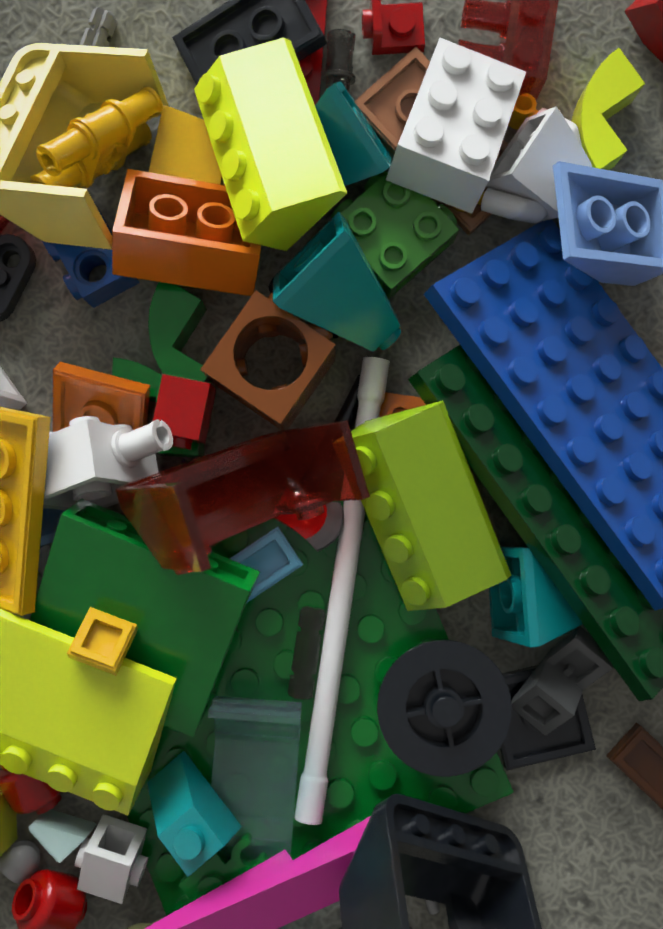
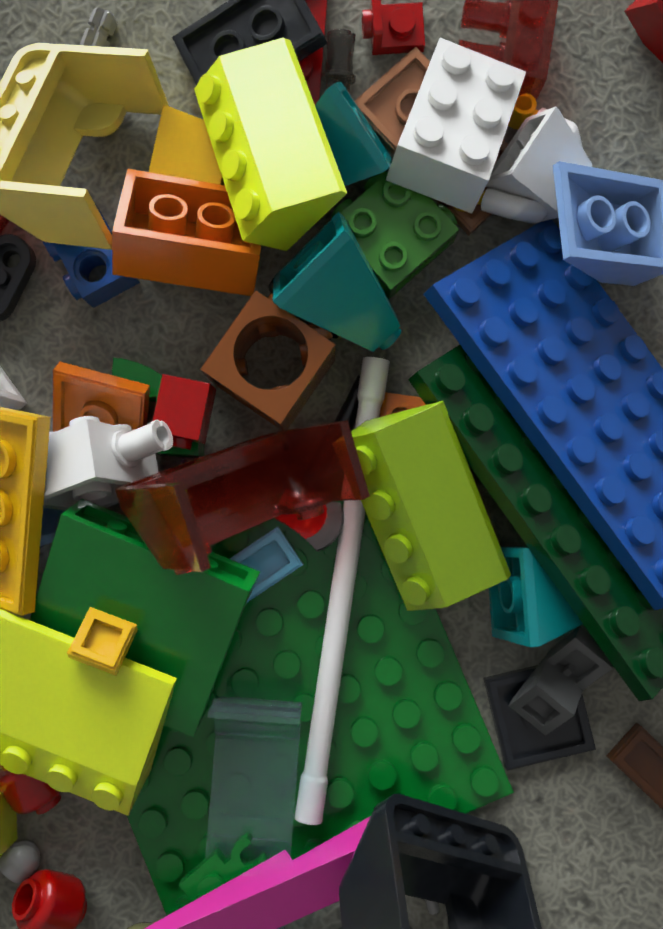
light aqua slope [28,809,97,863] -> none
yellow pin [30,86,163,188] -> none
white brick [75,814,148,904] -> none
teal slope [147,751,242,877] -> none
green brick [148,282,213,385] -> none
clear smoke axle [288,606,325,700] -> none
black wheel [377,640,512,777] -> none
neon yellow brick [571,48,645,170] -> none

